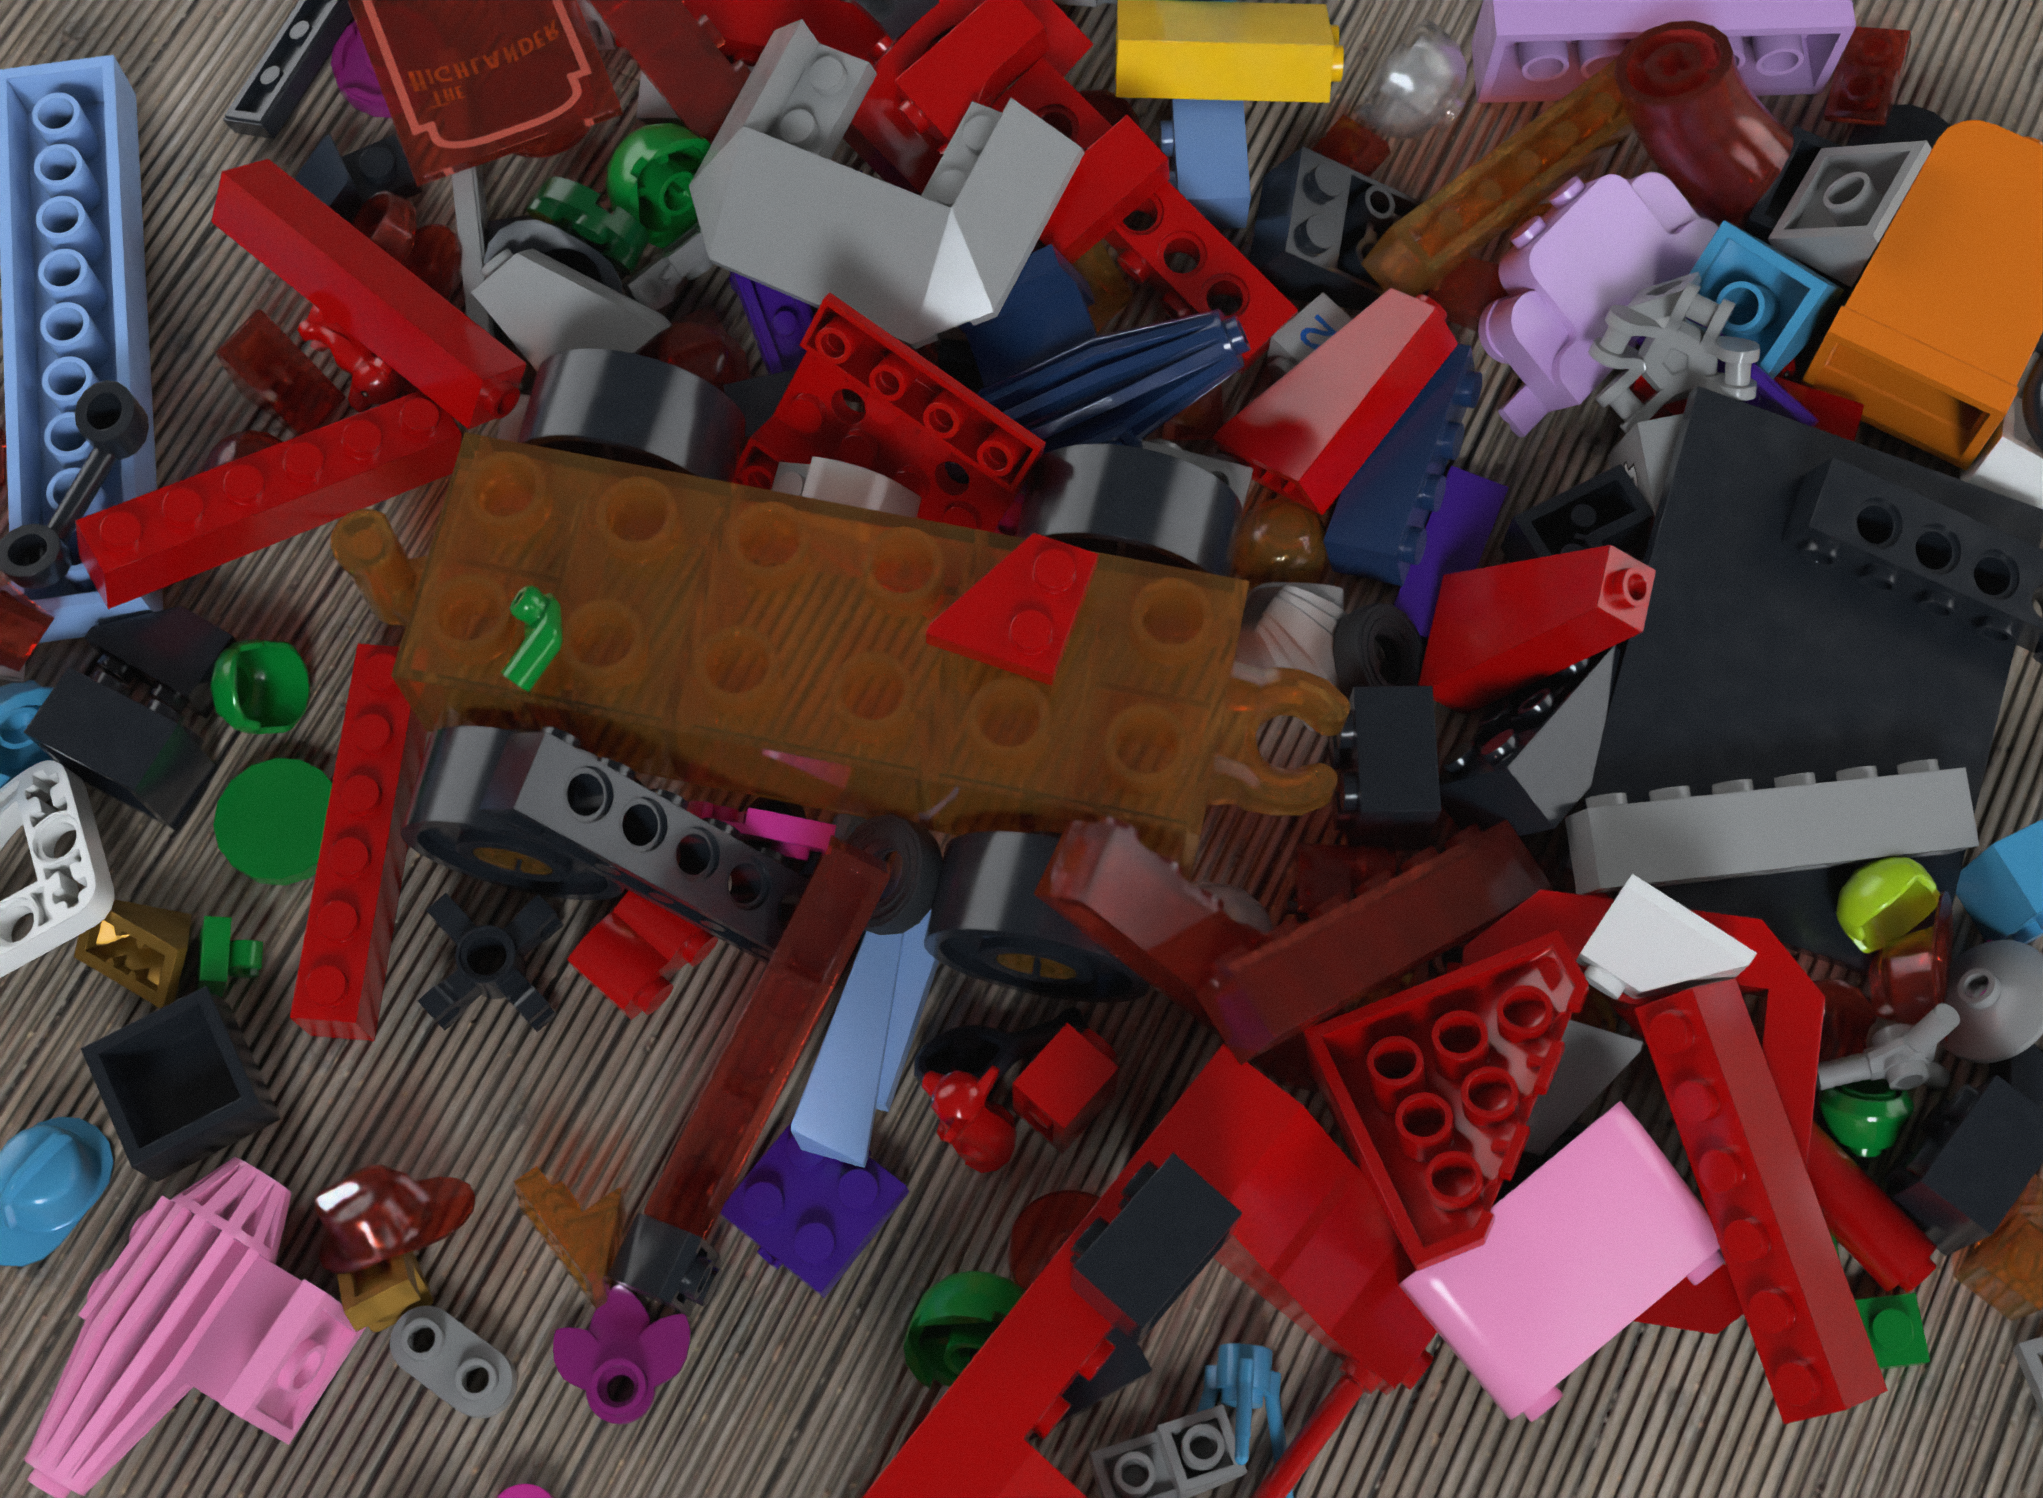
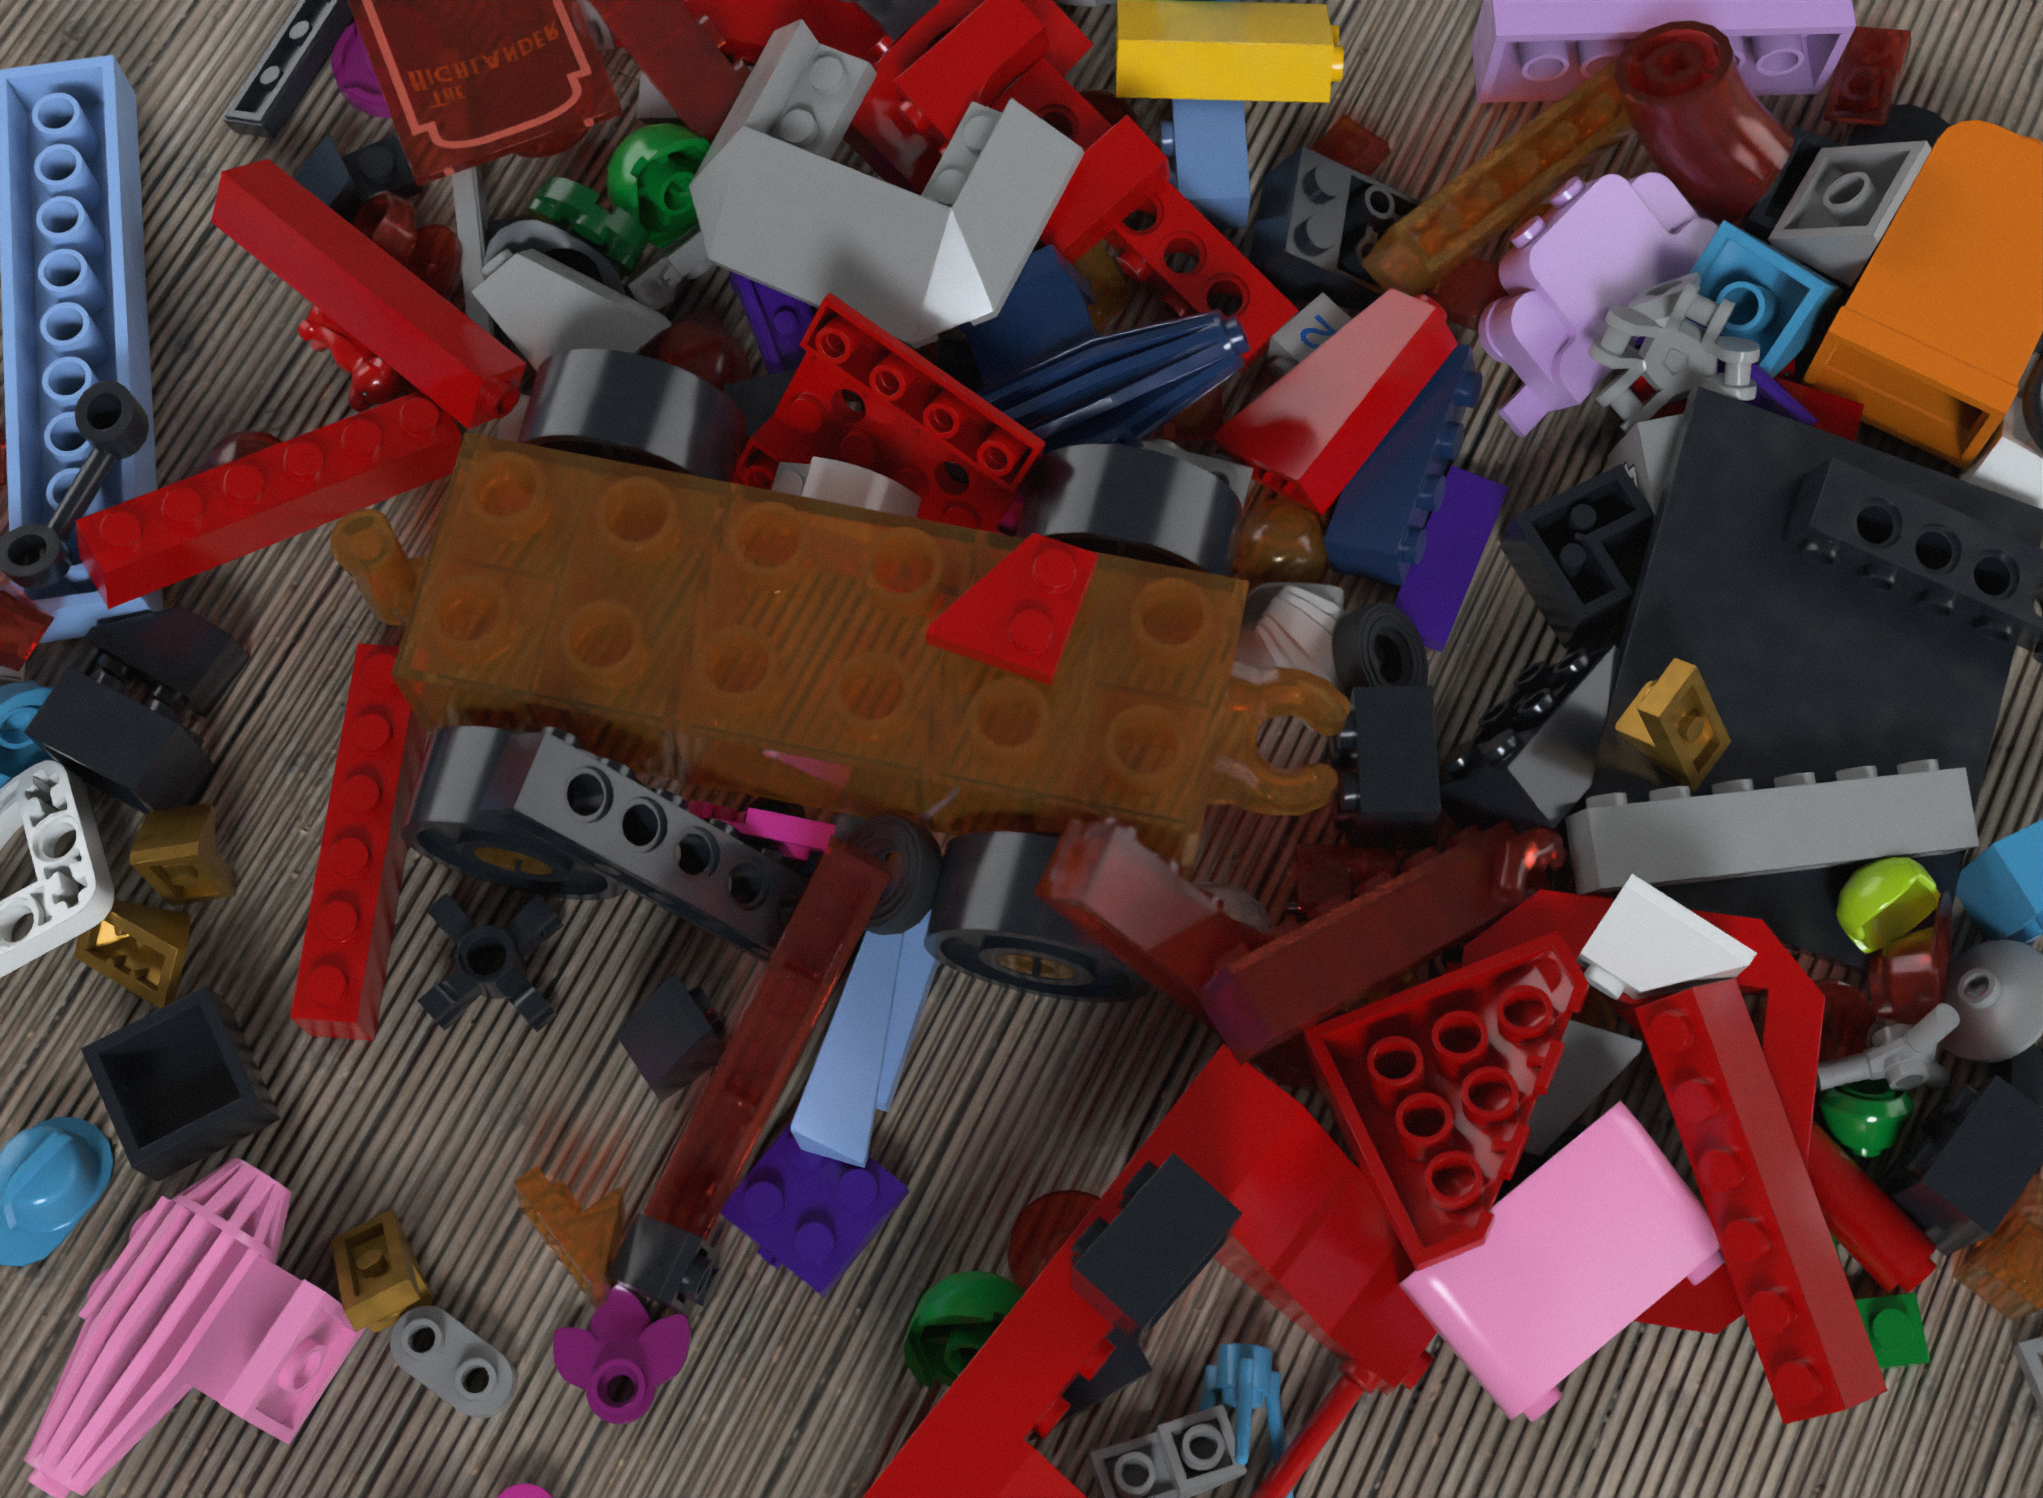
green tile [195,916,264,997] -> none
green hair [210,639,310,734] -> none
green tile [213,758,332,886] -> none
clear red slope [215,309,347,436] -> none
clear red piece [315,1164,476,1274] -> none
green arm [501,586,563,692] -> none
red brick [567,890,719,1020] -> none
black piece [914,1007,1090,1085] -> none
red animal [922,1065,1017,1173] -> none
red brick [1012,1022,1119,1154] -> none
clear cylinder [1353,17,1467,140] -> none
red slope [1418,545,1656,714] -> none
none -> pearl gold slope [130,803,236,906]
none -> black slope [616,973,728,1103]
none -> clear red arm [1490,827,1567,906]
none -> pearl gold slope [1615,658,1731,792]

